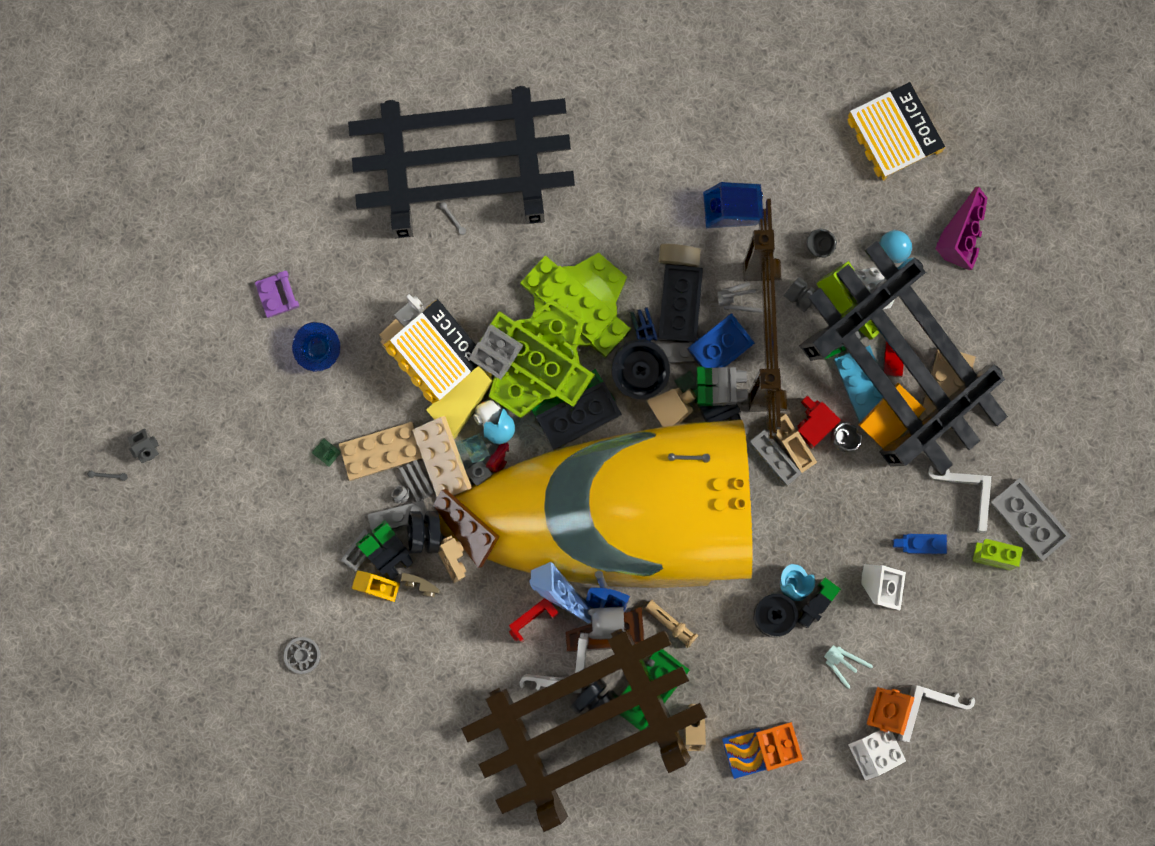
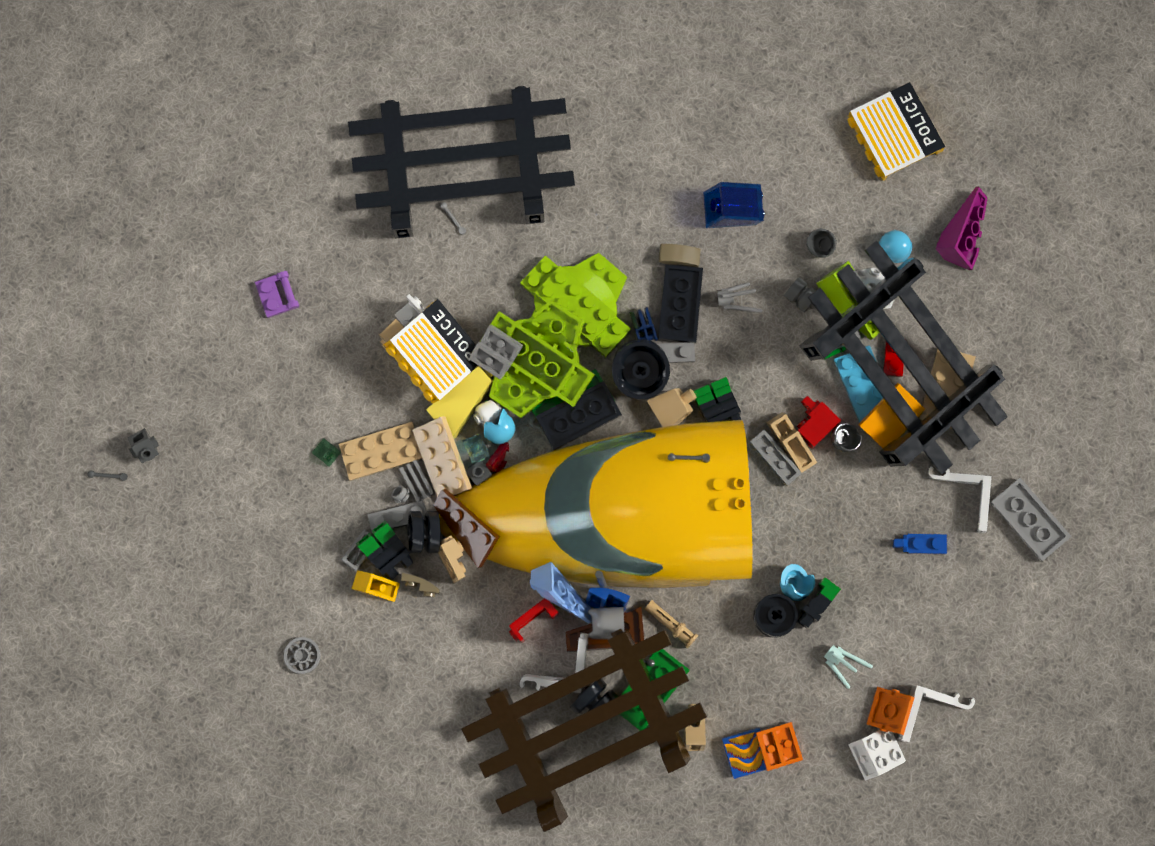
clear blue hat [292,322,340,372] -> none
clear green slope [674,371,697,393] -> none
blue plate [687,313,755,368] -> none
light grey hips [697,367,747,407] -> none
dark brown fence [743,198,787,441] -> none
white slope [861,564,906,610] -> none
lime panel [972,539,1023,571] -> none

